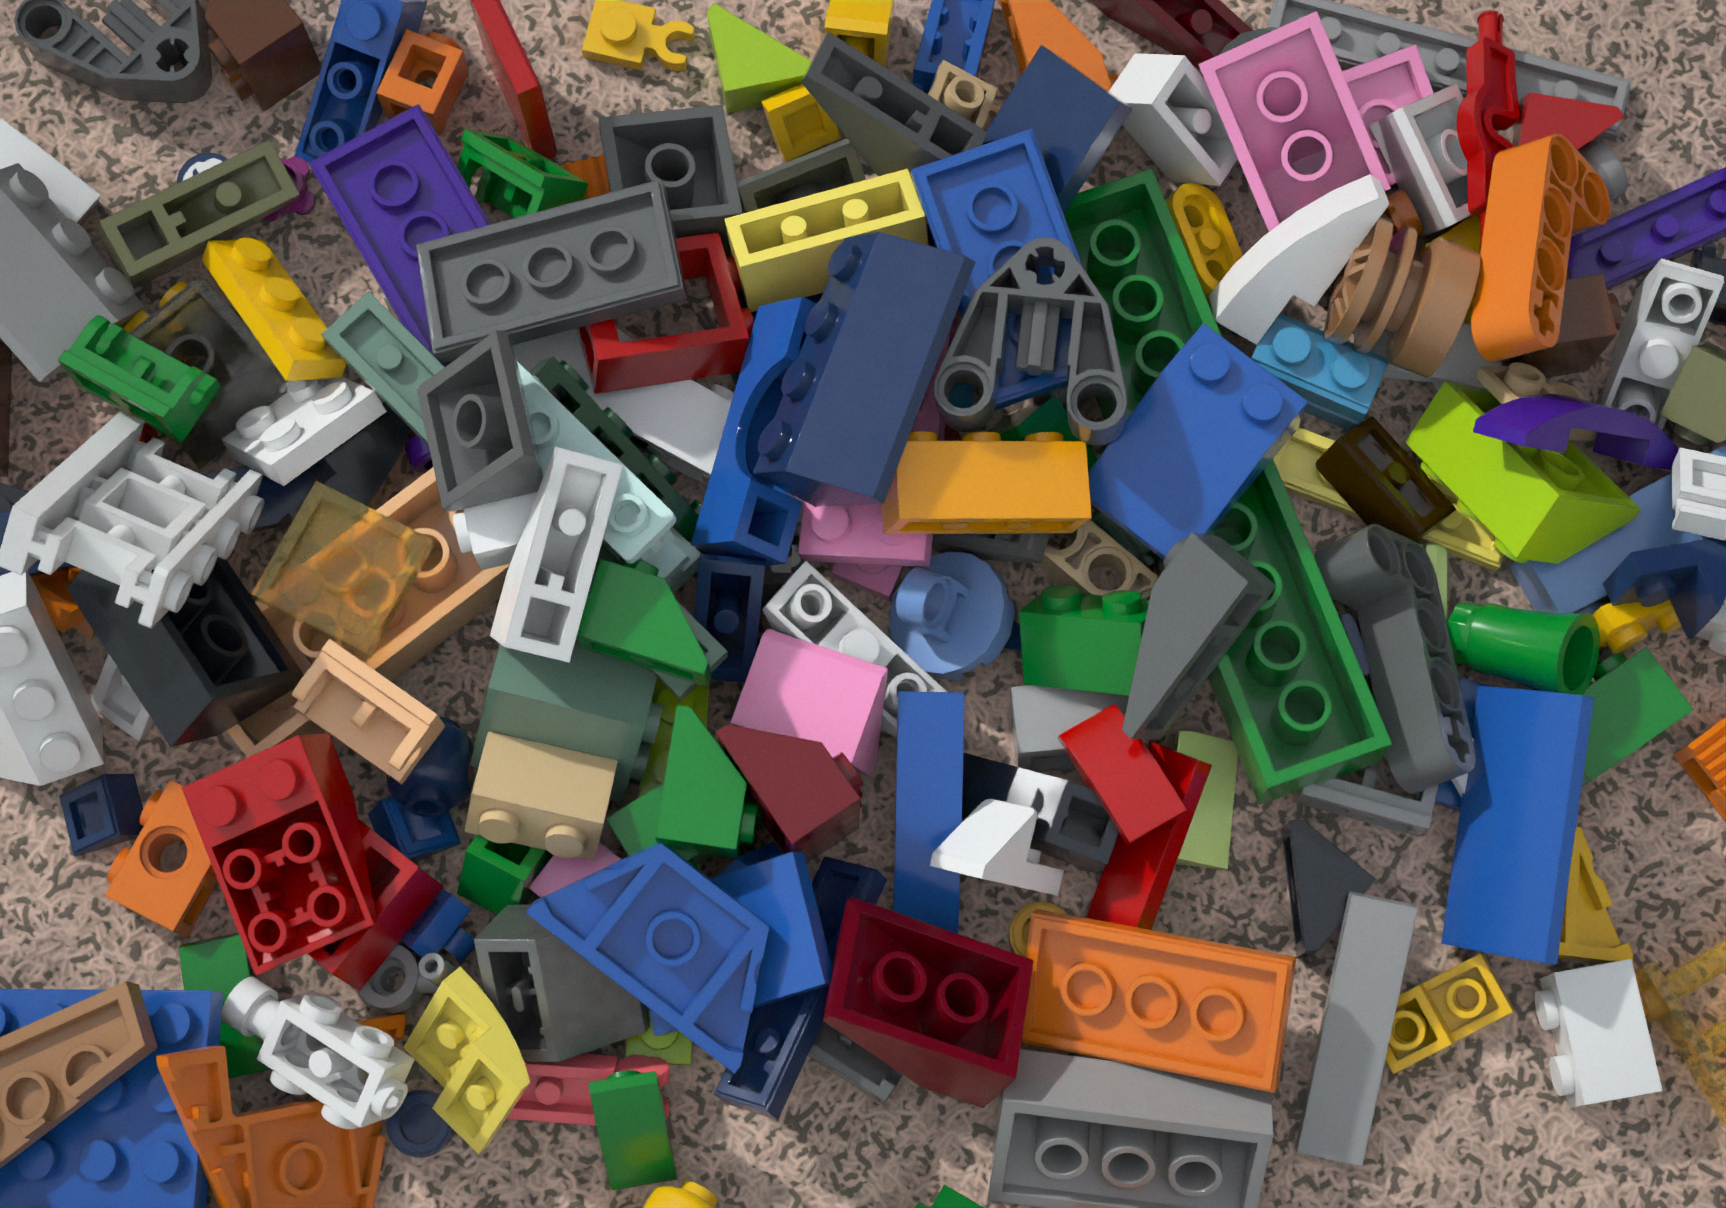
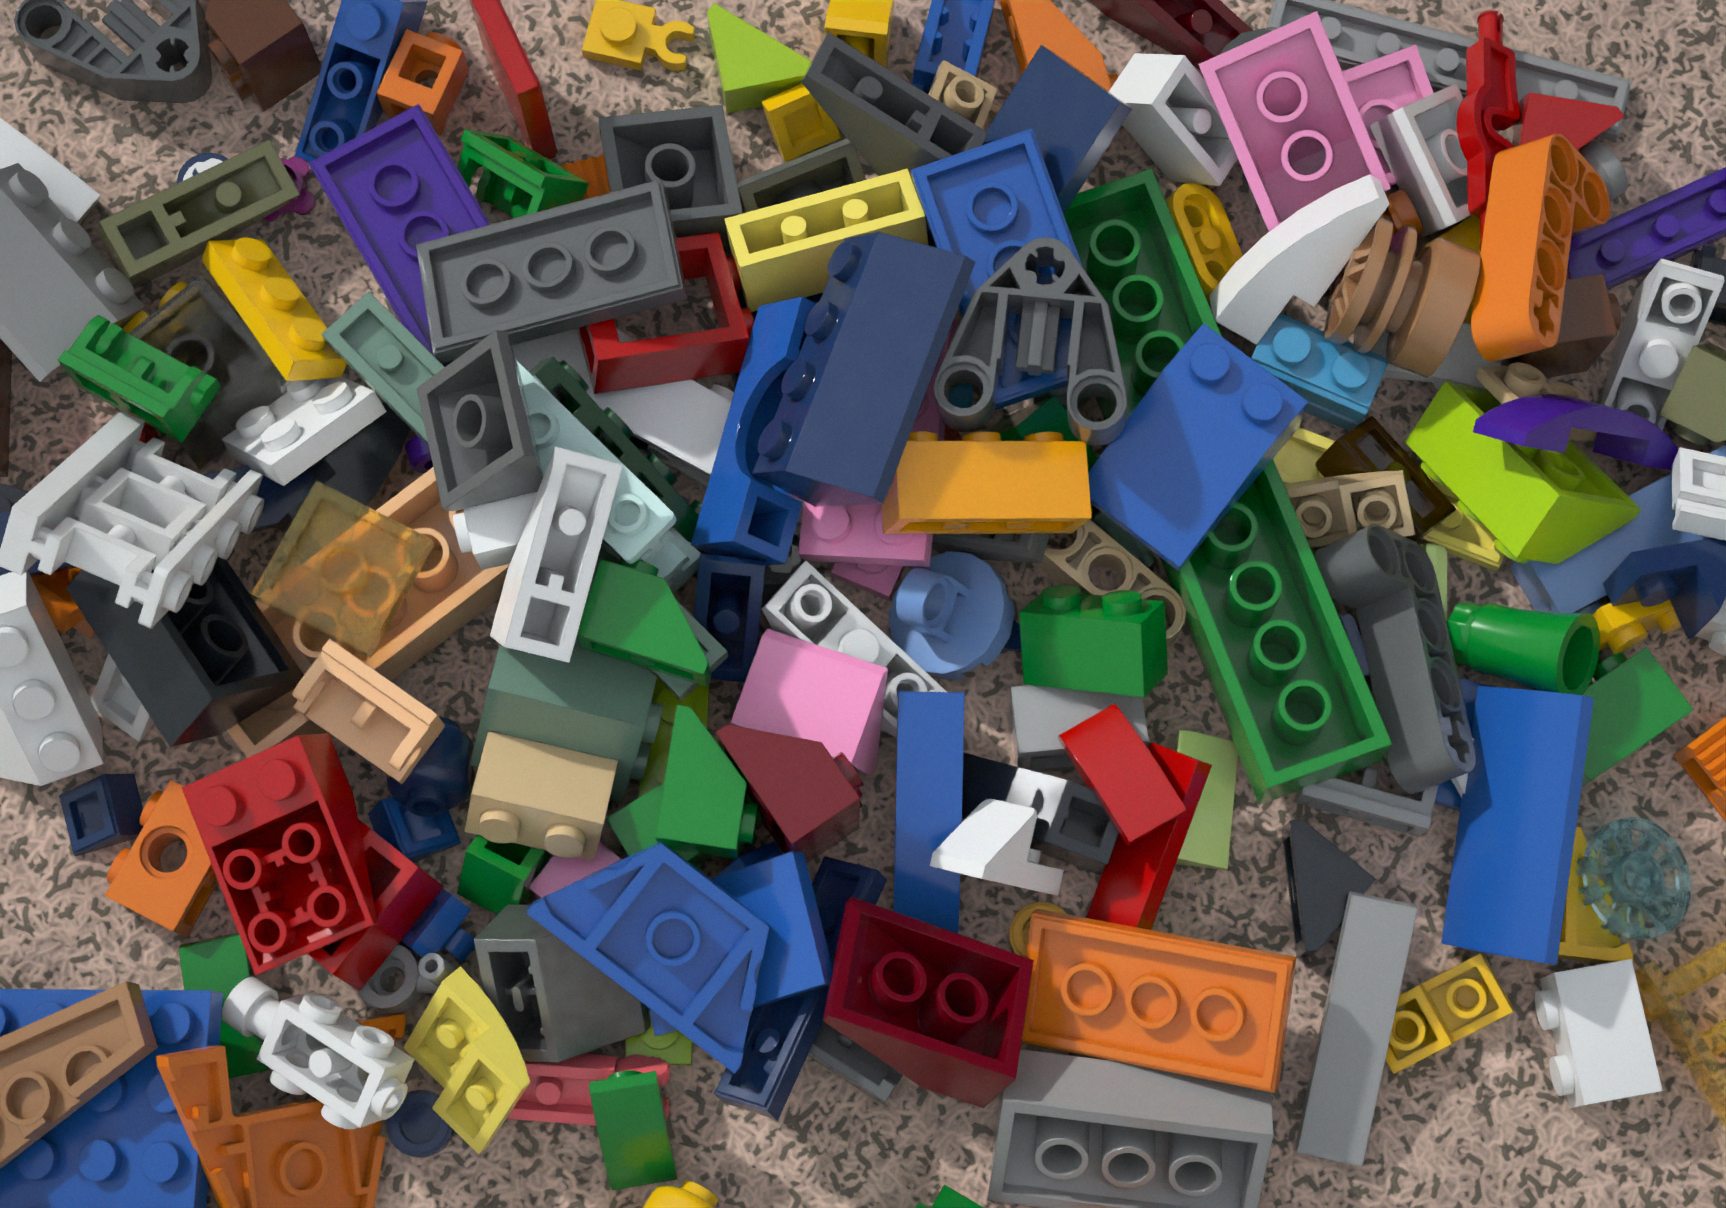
dark grey slope [1122,532,1276,740] -> none
none -> tan slope [1284,470,1415,548]
none -> clear light blue wheel [1576,817,1691,941]

